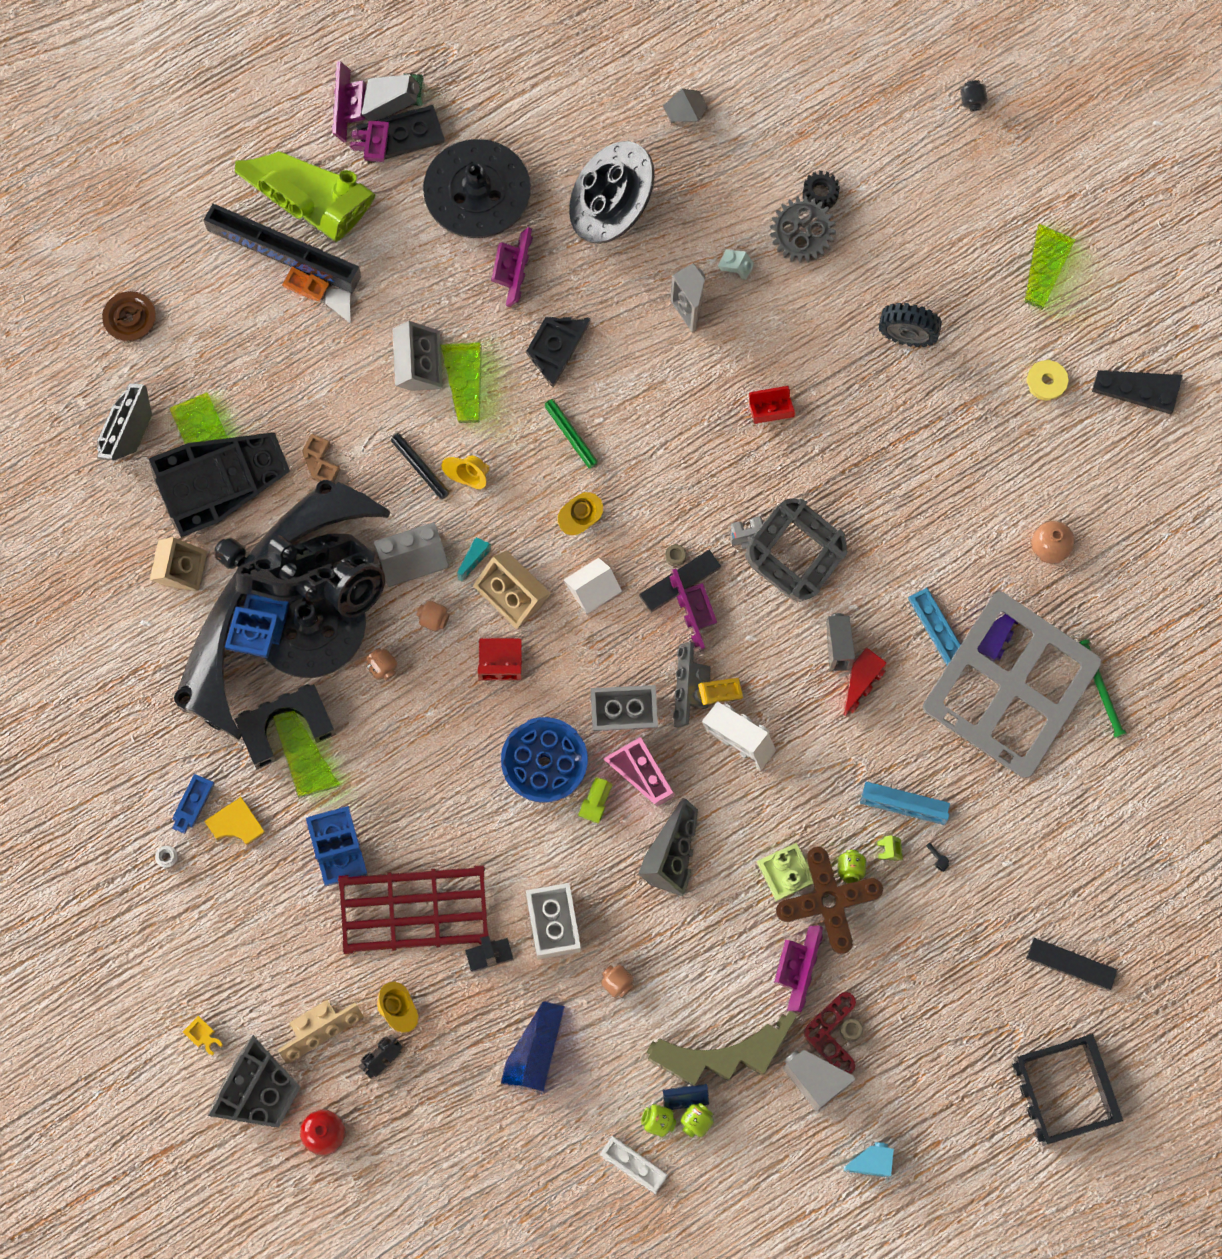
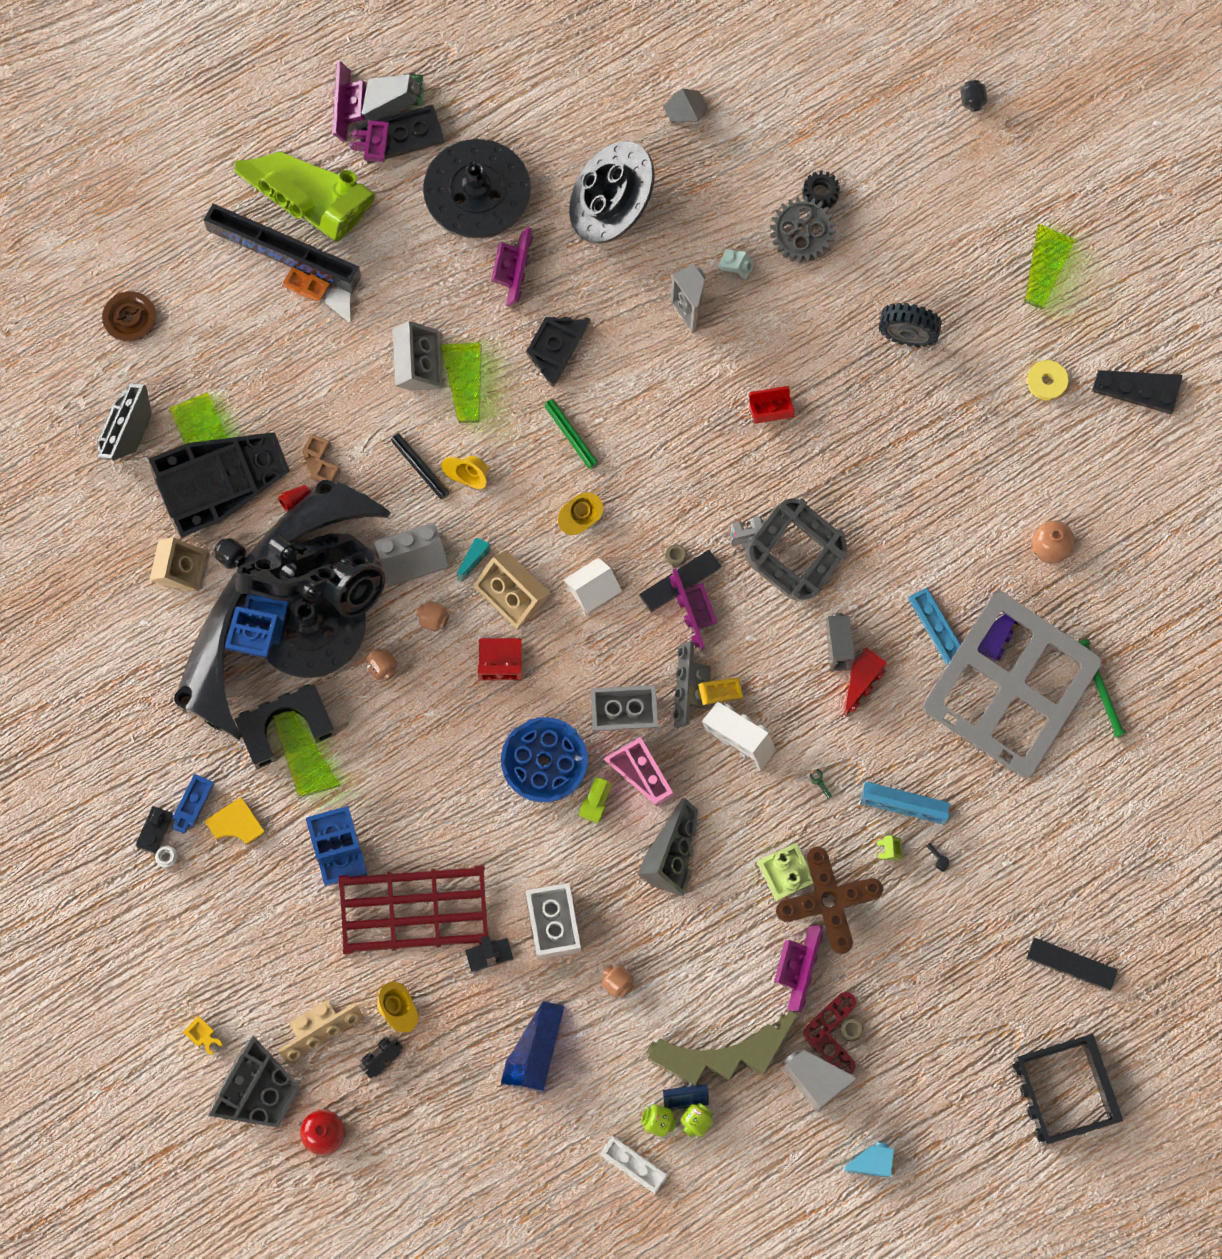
lime head [838,850,866,884] -> none
none -> black hinge [135,806,174,854]
none -> red cone [278,484,310,512]
none -> clear green hand [810,769,832,799]

